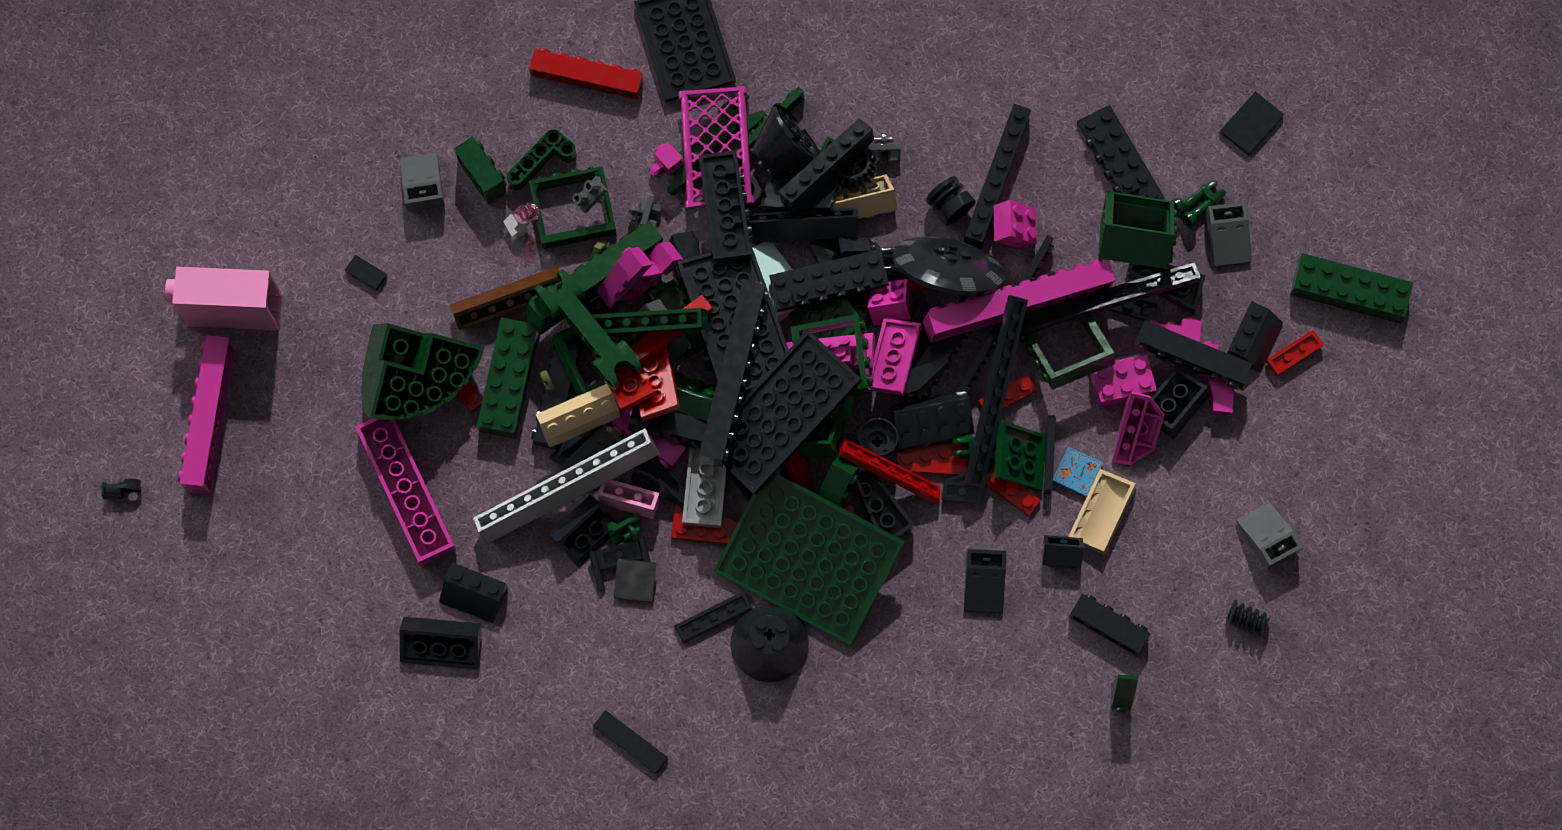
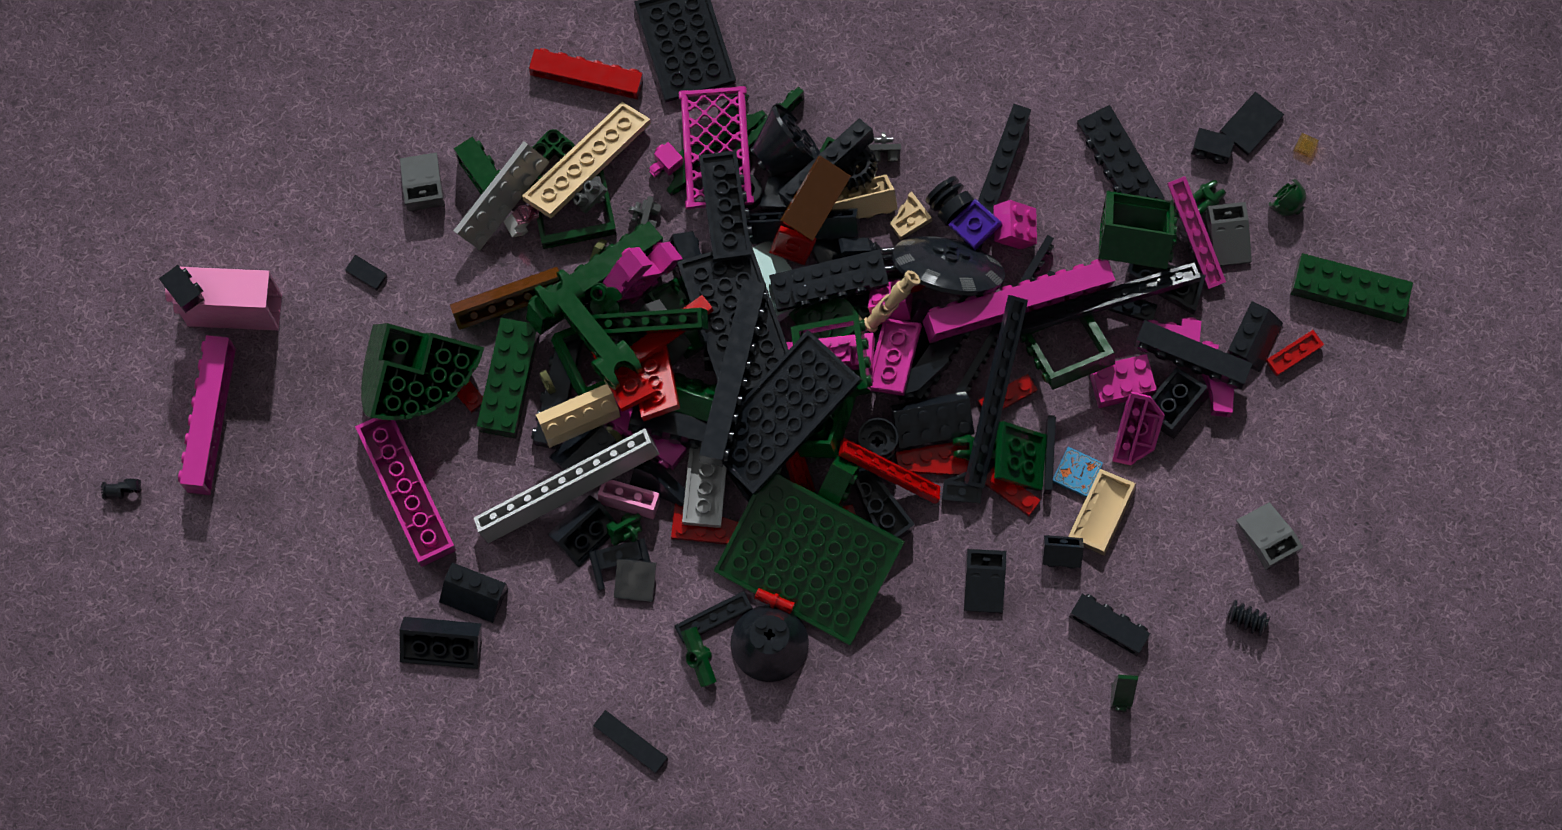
none -> black brick [159,265,204,313]
none -> light grey plate [453,141,549,250]
none -> tan plate [522,102,651,218]
none -> dark green plate [590,283,623,315]
none -> dark green piece [681,626,717,688]
none -> red pin [754,588,795,614]
none -> red tile [769,226,816,265]
none -> reddish brown tile [780,156,851,241]
none -> tan piece [864,270,920,332]
none -> tan wing [890,192,932,240]
none -> dark purple tile [948,199,1002,250]
none -> dark pink plate [1167,176,1226,289]
none -> black brick [1191,128,1235,164]
none -> dark green cylinder [1269,179,1307,216]
none -> clear yellow tile [1293,133,1319,158]

